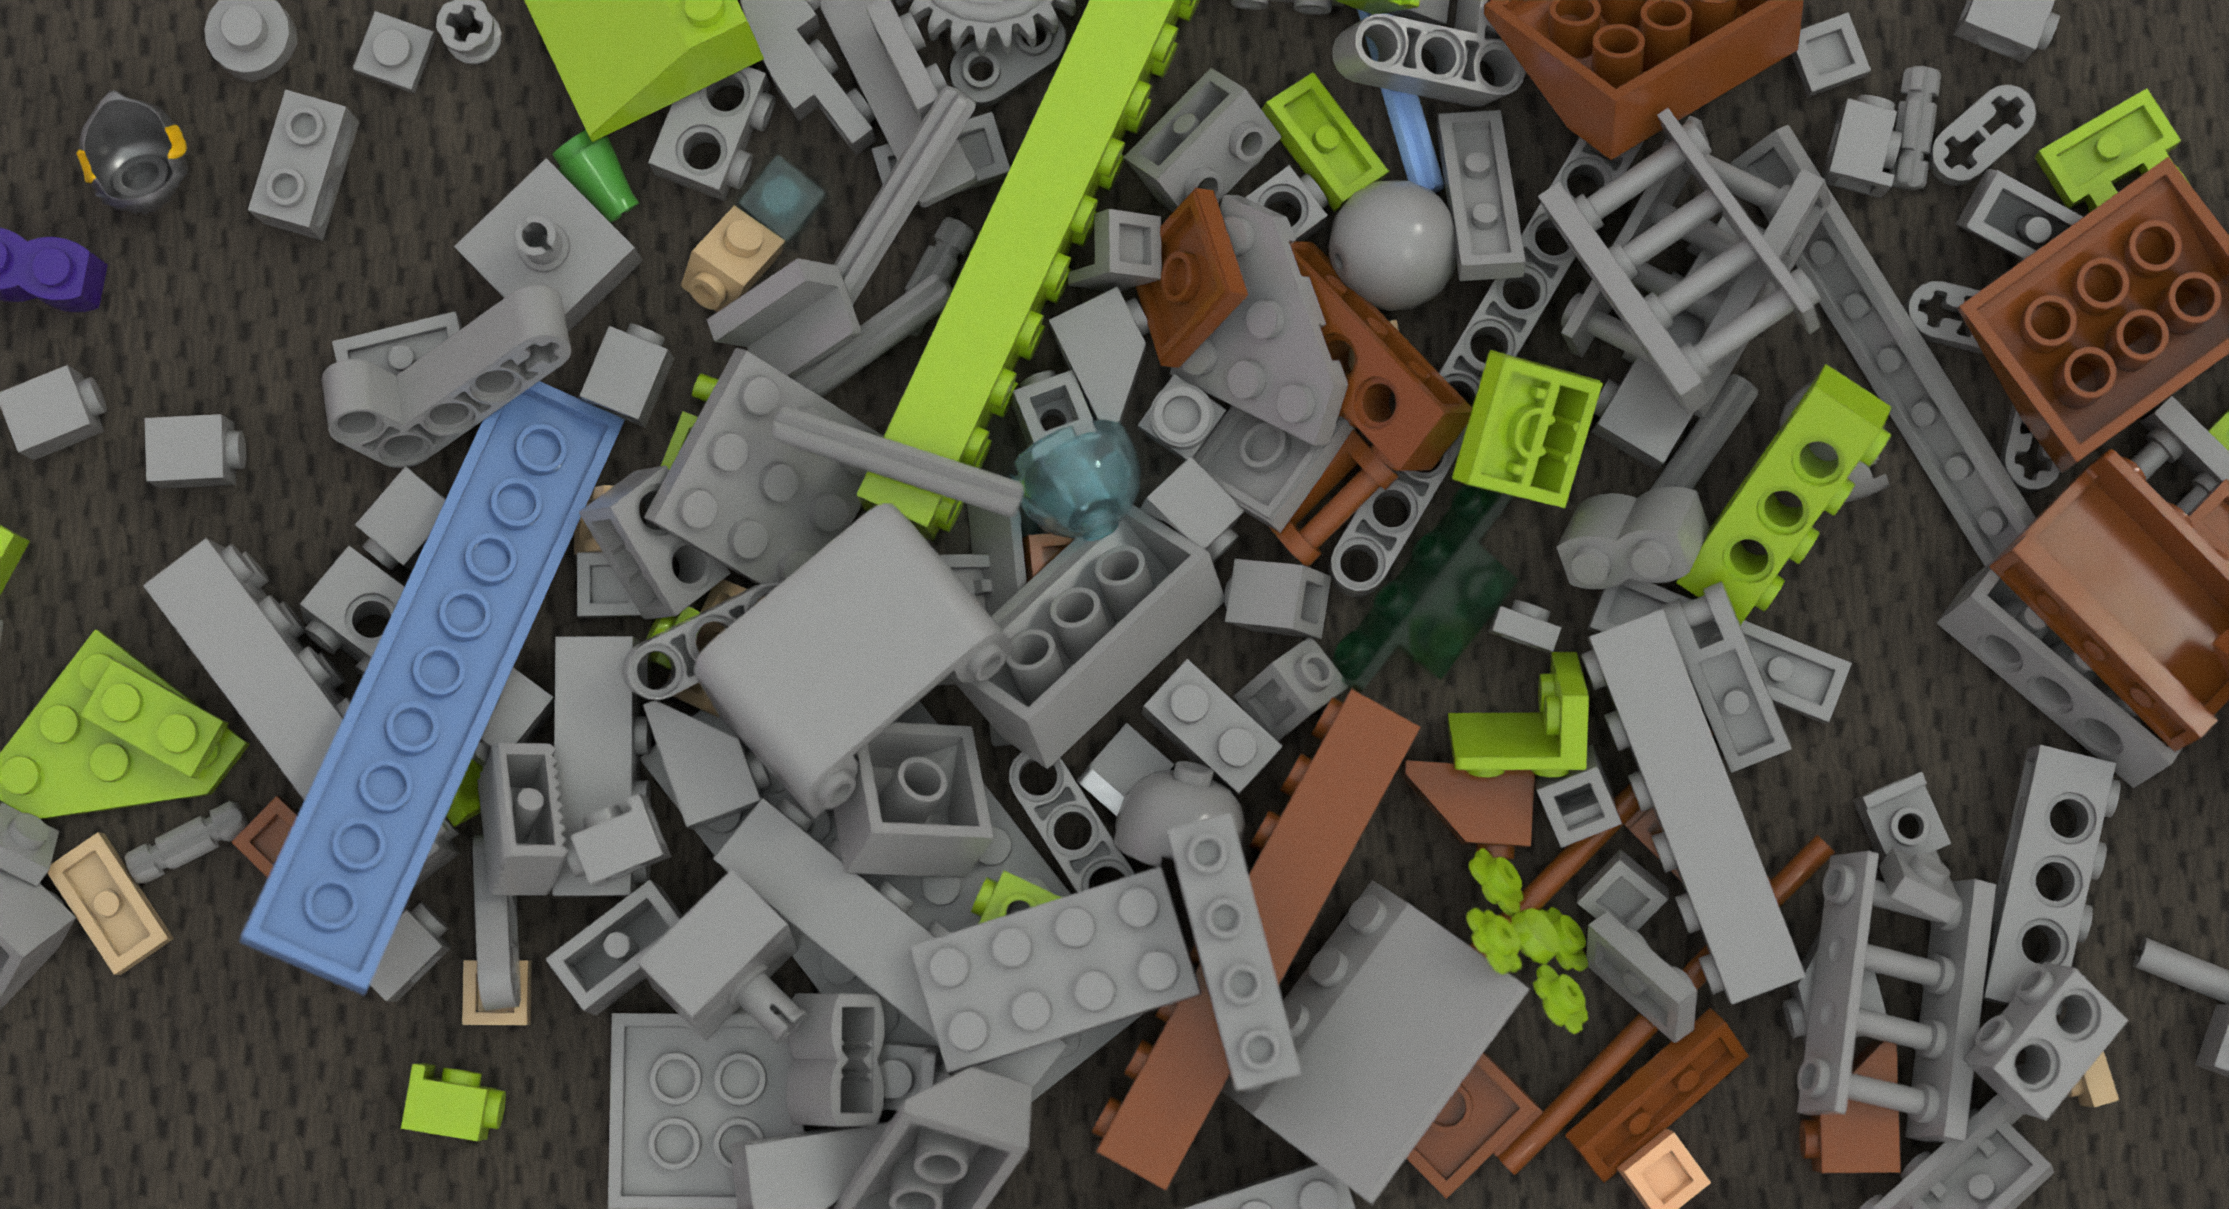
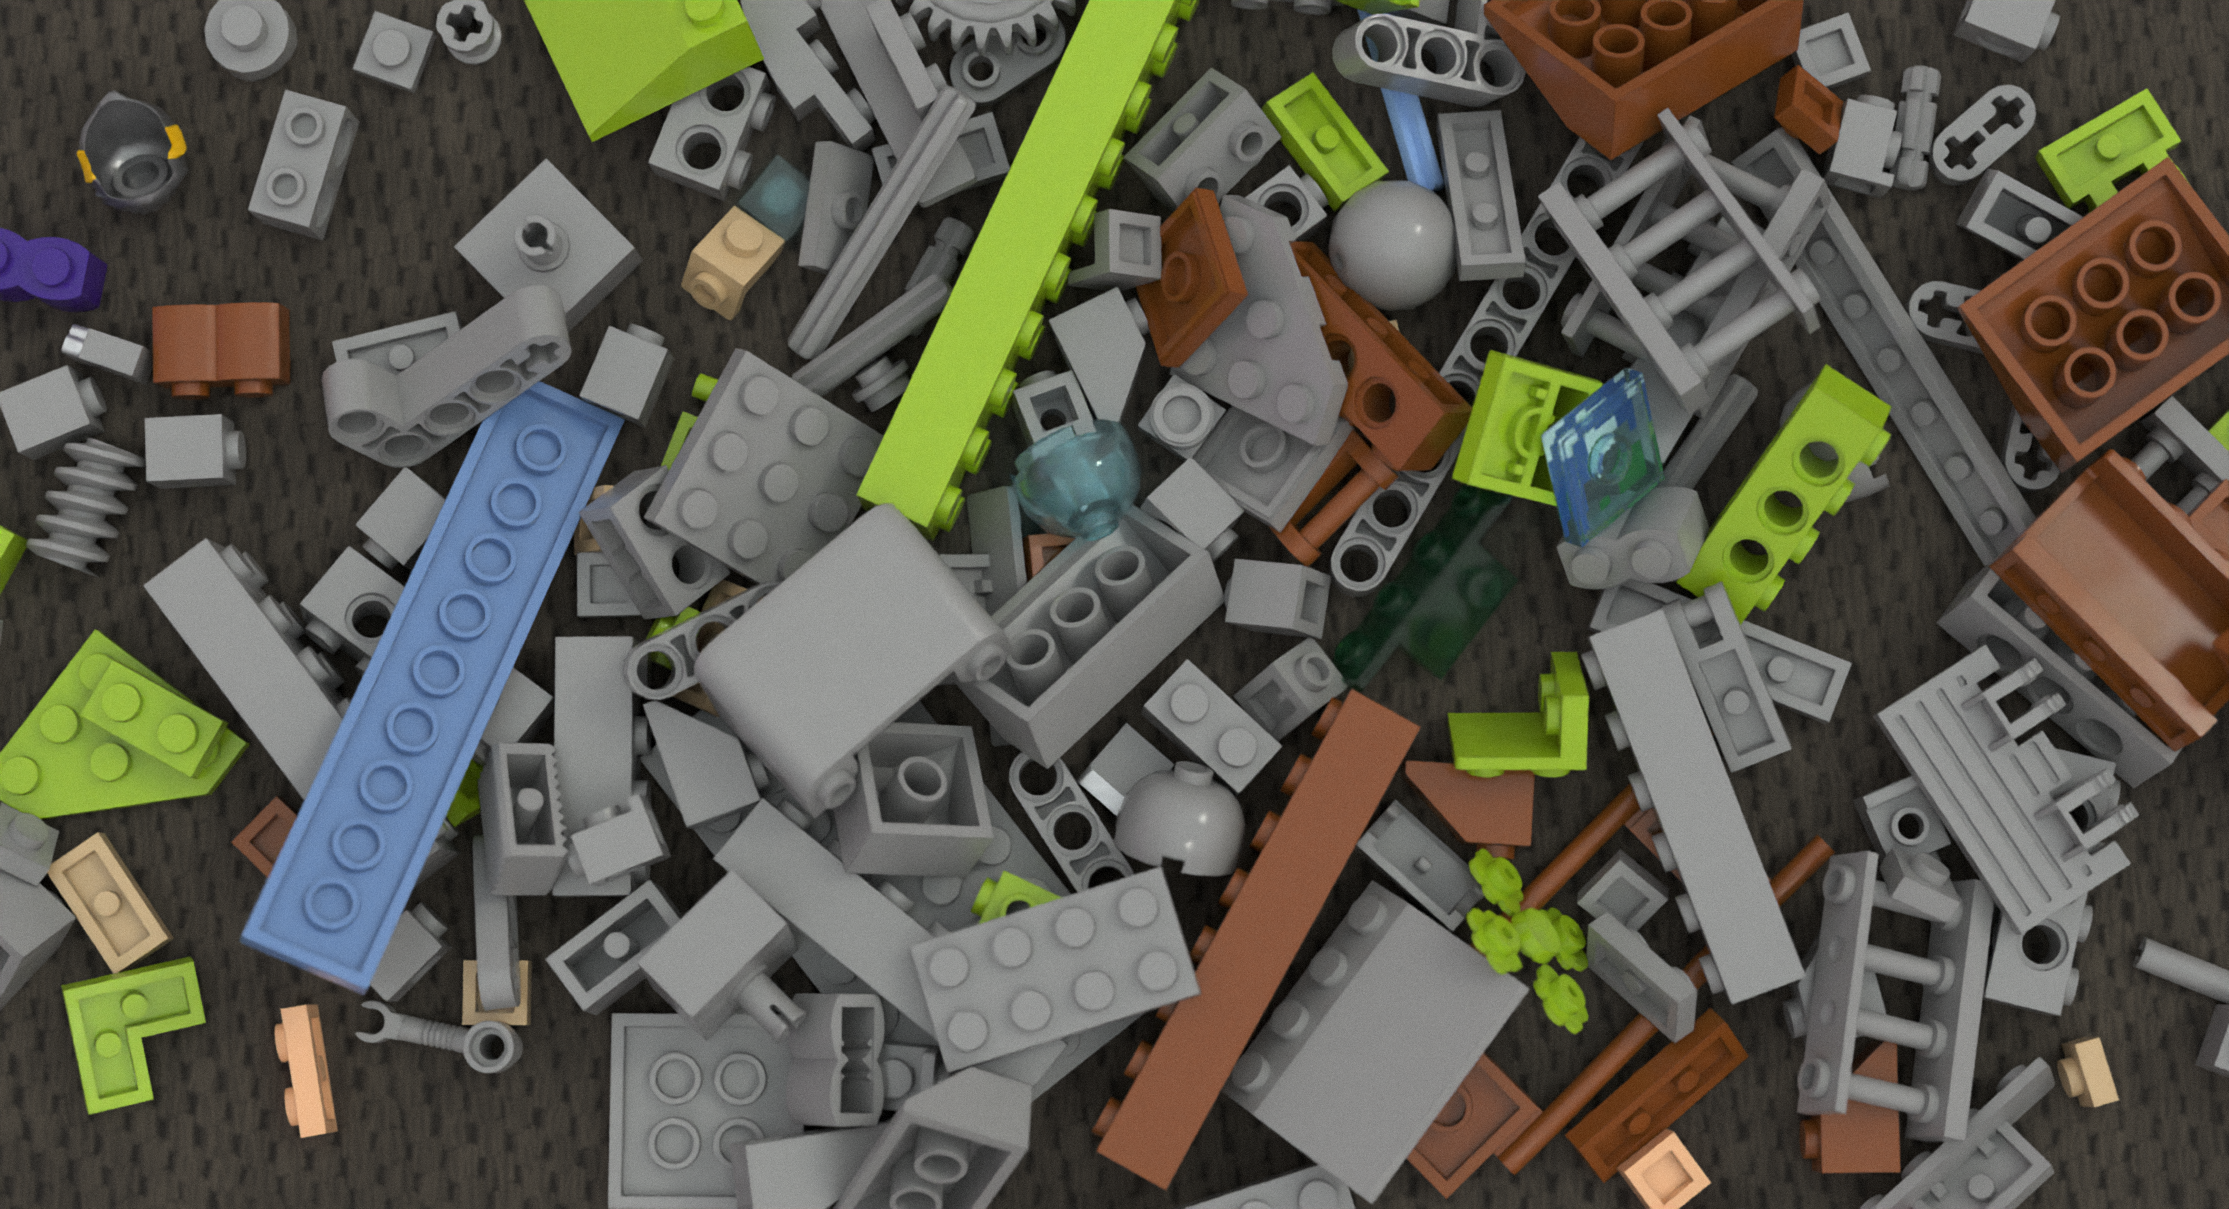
light grey axle [124,801,249,884] -> none
lime brick [401,1063,506,1141] -> none
bright green cone [552,130,639,223] -> none
light grey panel [707,258,861,379] -> none
light grey axle [772,406,1024,517] -> none
light grey brick [1166,813,1302,1091] -> none
light grey plate [1488,599,1562,653] -> none
light grey brick [1535,744,1622,848] -> none
light grey brick [1963,962,2128,1120] -> none
none -> light grey piece [25,436,146,578]
none -> light grey piece [61,324,153,385]
none -> lime plate [61,956,206,1115]
none -> dark orange brick [152,302,290,400]
none -> light nougat plate [274,1004,338,1138]
none -> light grey brick [355,1001,523,1073]
none -> light grey plate [798,141,874,275]
none -> light grey plate [852,355,910,412]
none -> light grey hinge [1354,799,1484,932]
none -> clear light blue tile [1541,367,1665,547]
none -> dark orange plate [1774,65,1843,155]
none -> light grey hinge [1873,644,2139,935]

